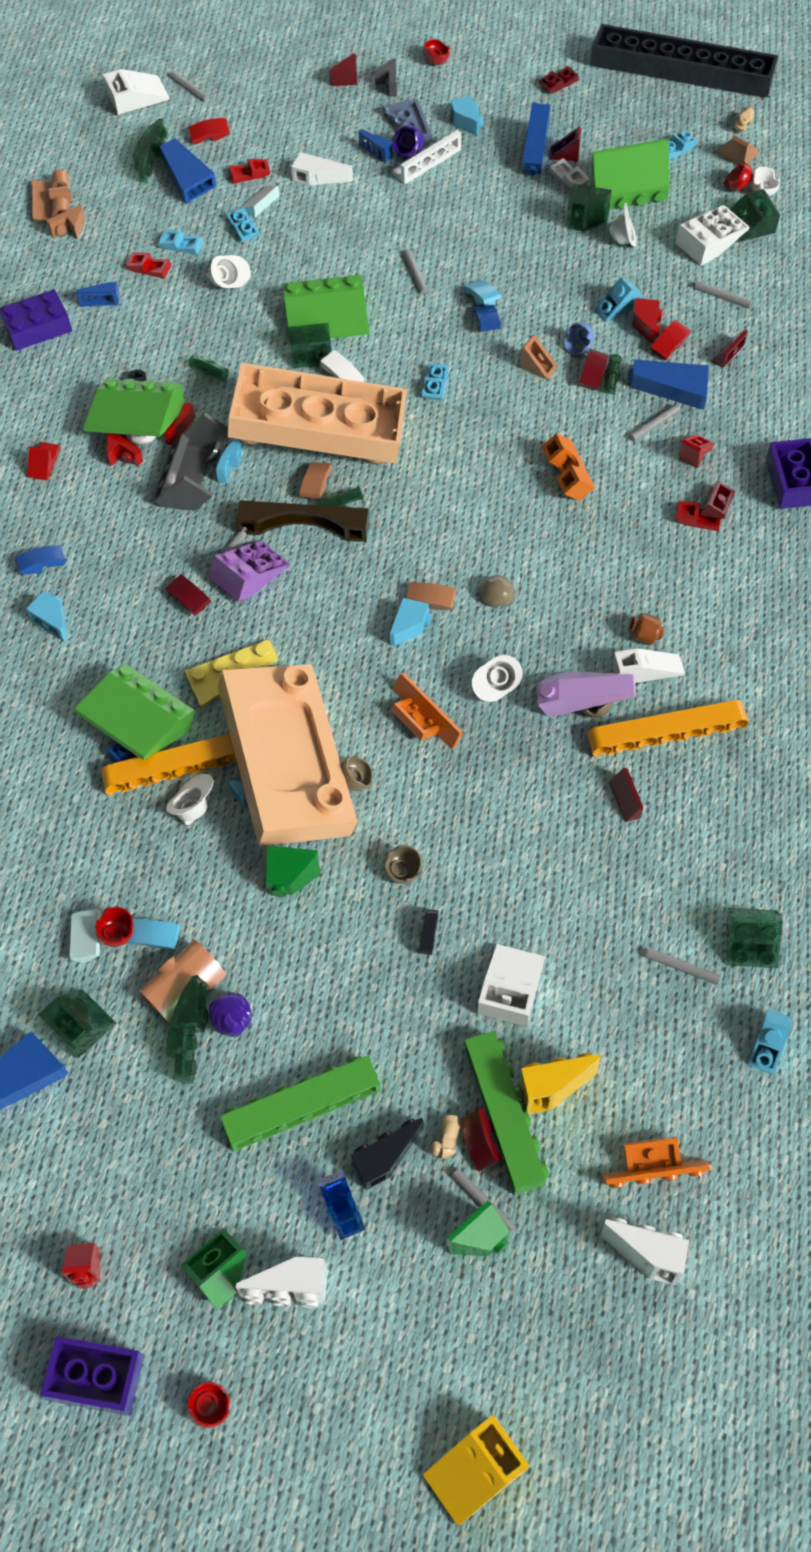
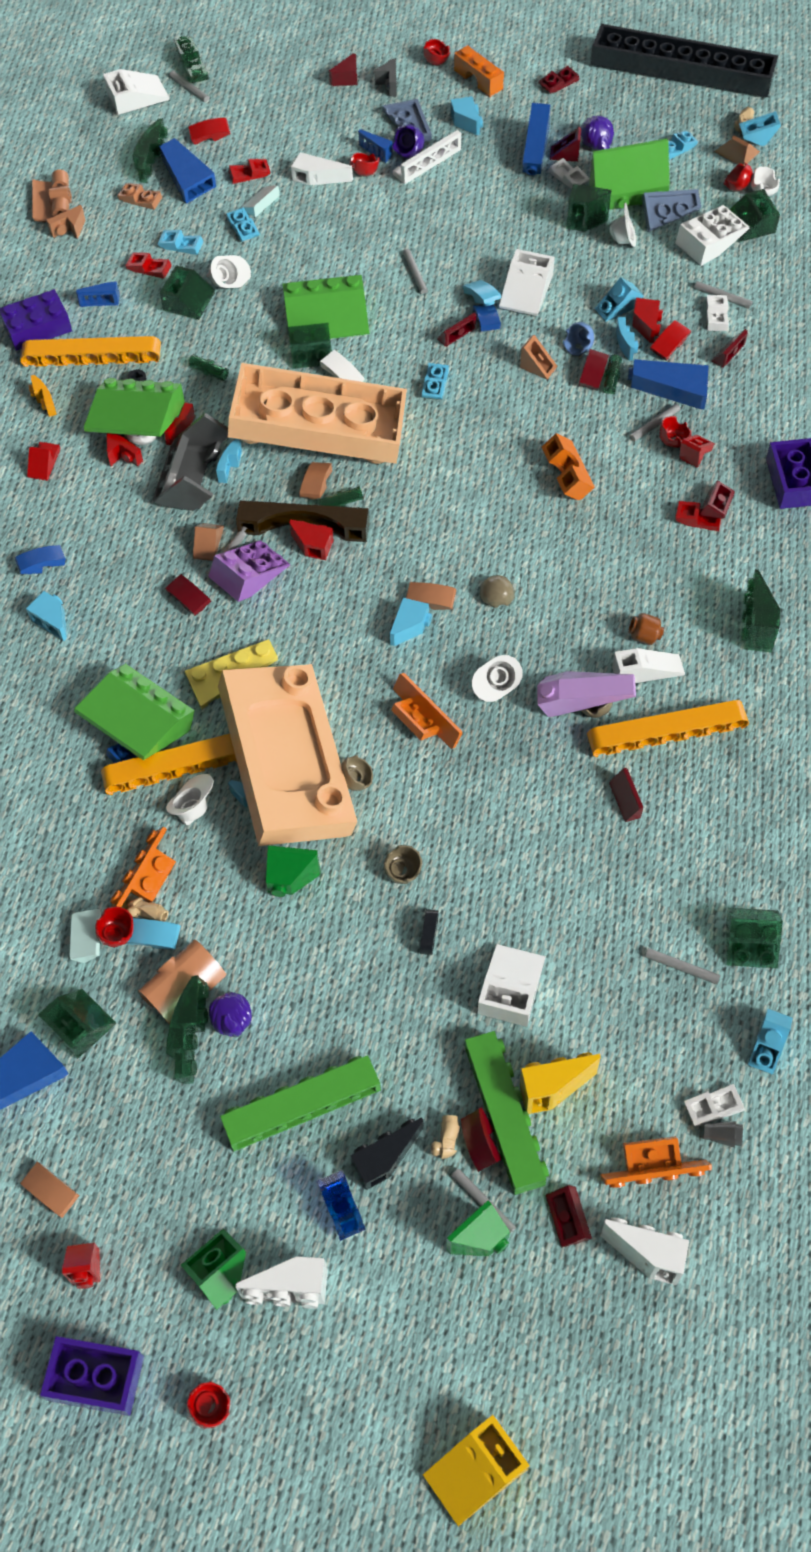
none -> light orange beam [20,336,161,367]
none -> nougat slope [20,1161,80,1218]
none -> light orange slope [28,375,57,417]
none -> orange bracket [110,827,176,907]
none -> nougat slope [118,183,163,210]
none -> tan arm [127,898,169,922]
none -> clear green slope [159,265,215,320]
none -> clear green slope [174,36,209,83]
none -> nougat slope [193,523,224,561]
none -> red slope [289,520,333,561]
none -> red hair [350,152,380,177]
none -> dark red slope [437,313,476,347]
none -> orange arch [454,45,504,97]
none -> white slope [499,249,555,316]
none -> dark red slope [545,1185,592,1248]
none -> dark purple hair [581,116,614,150]
none -> medium azure slope [616,317,638,361]
none -> sand blue wing [642,189,701,232]
none -> red hair [659,416,691,448]
none -> white slope [684,1084,745,1127]
none -> dark grey cone [704,1121,743,1148]
none -> white slope [706,295,729,331]
none -> medium azure slope [739,111,781,146]
none -> clear green slope [741,569,781,653]

